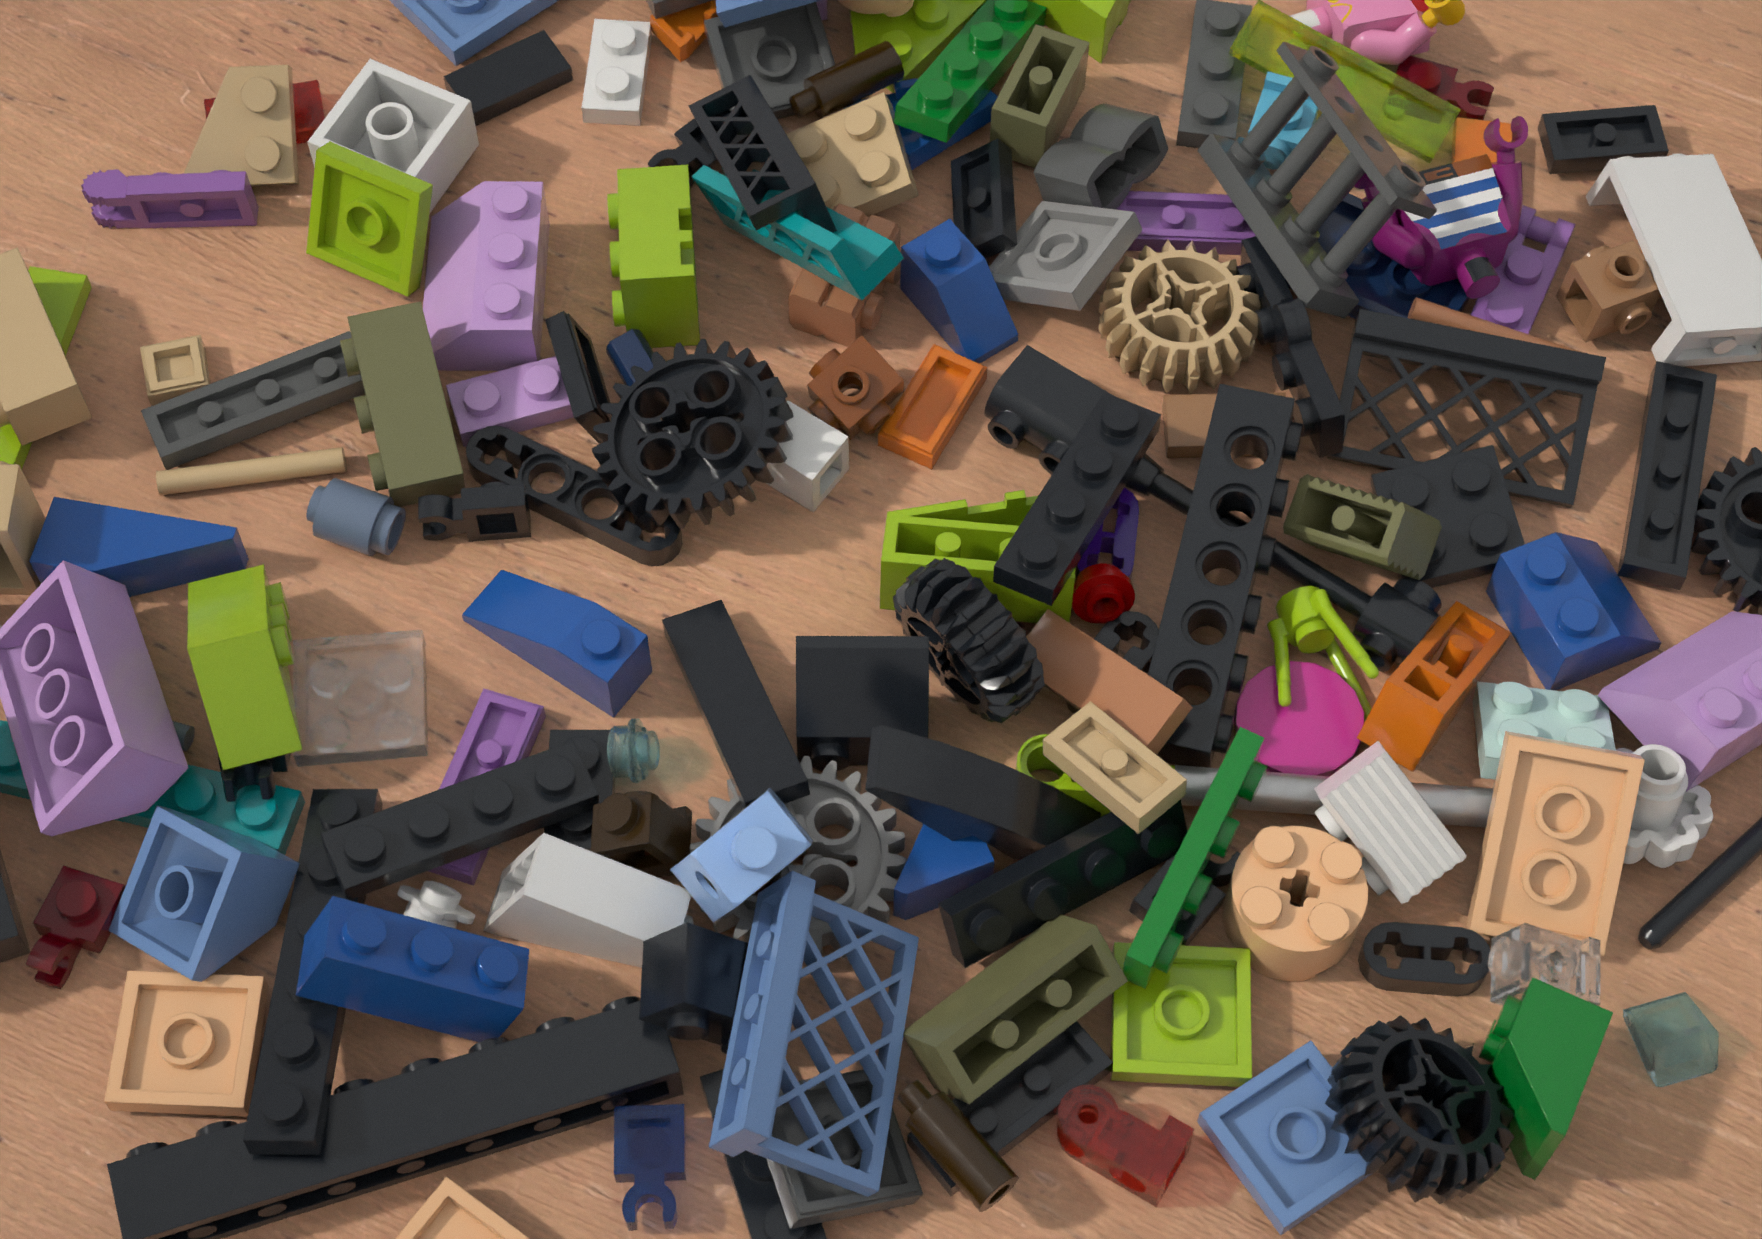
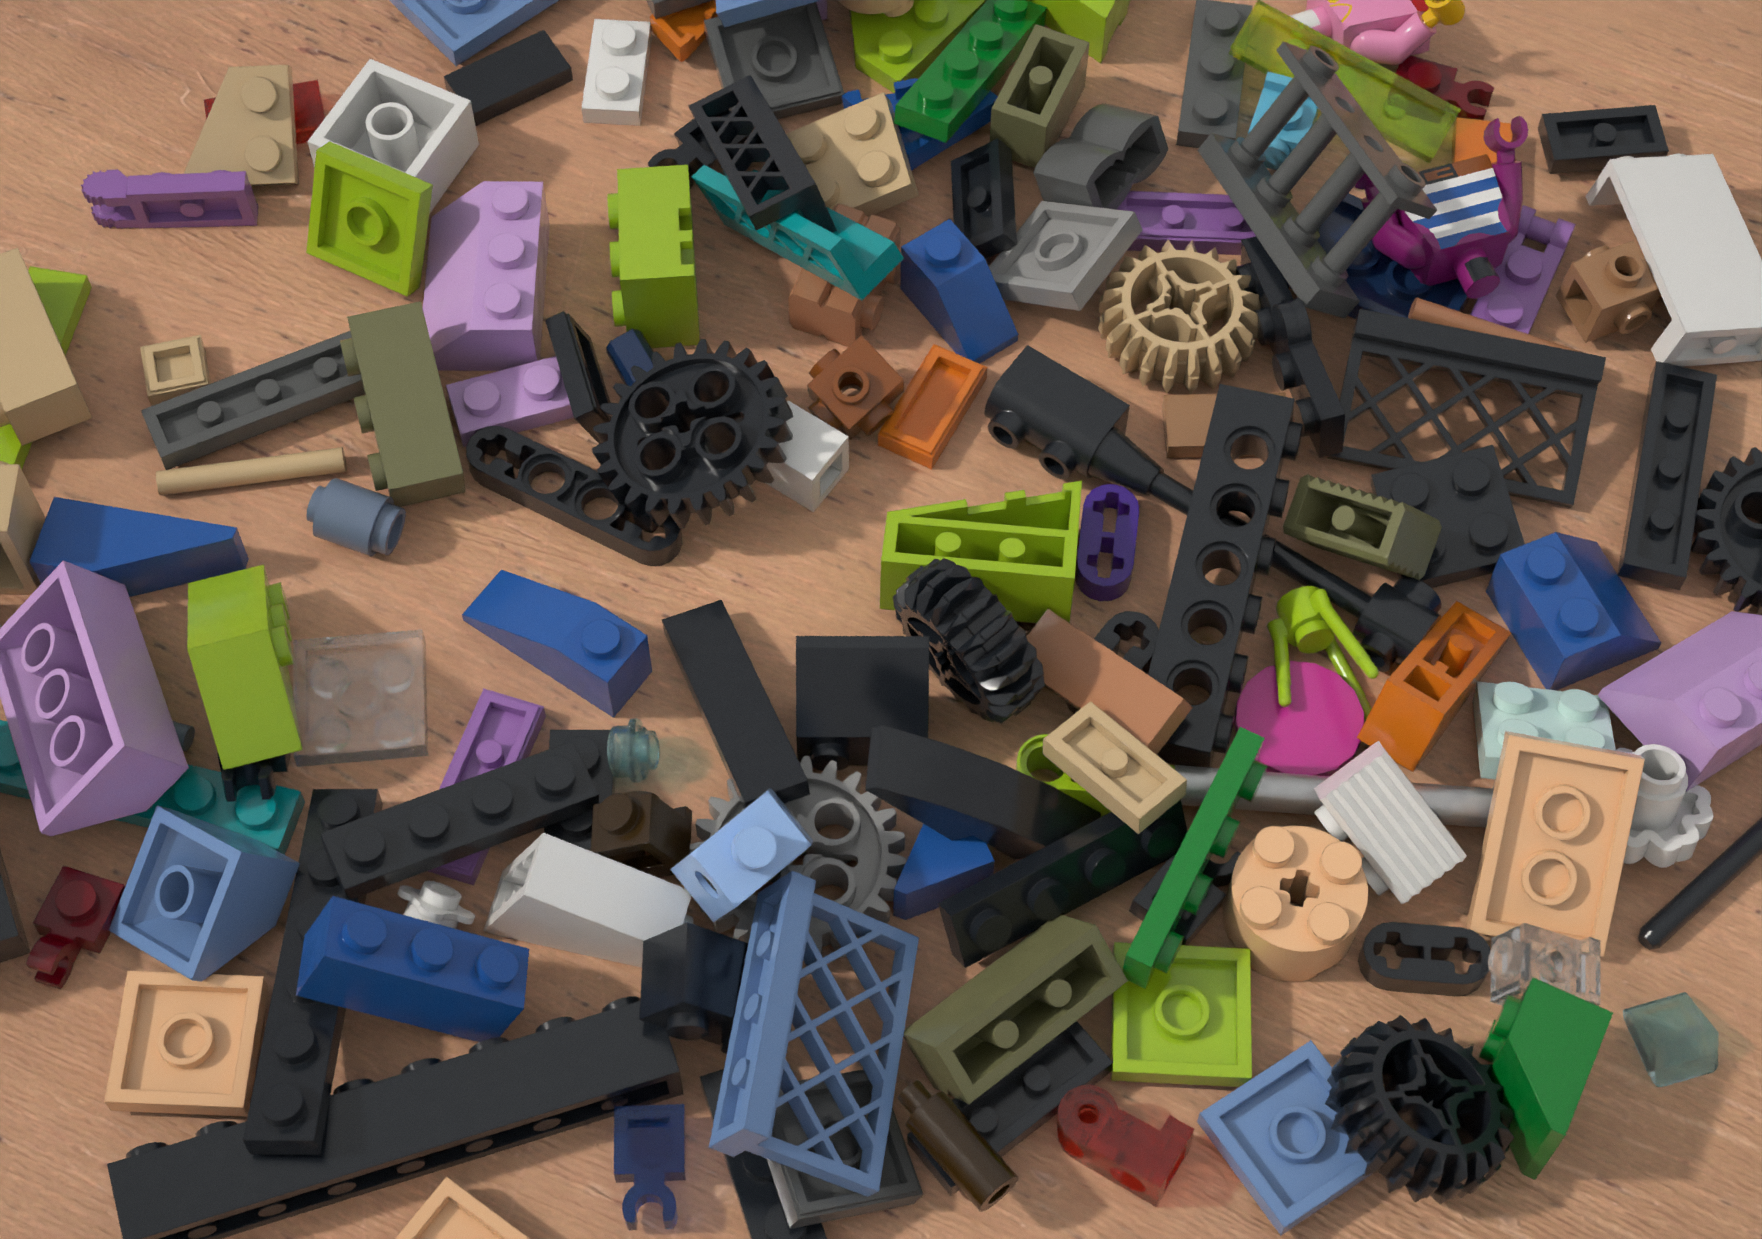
black plate [418,482,531,542] -> none
dark brown cylinder [789,41,904,118] -> none
black plate [993,392,1161,606] -> none
red plate [1072,563,1135,624] -> none

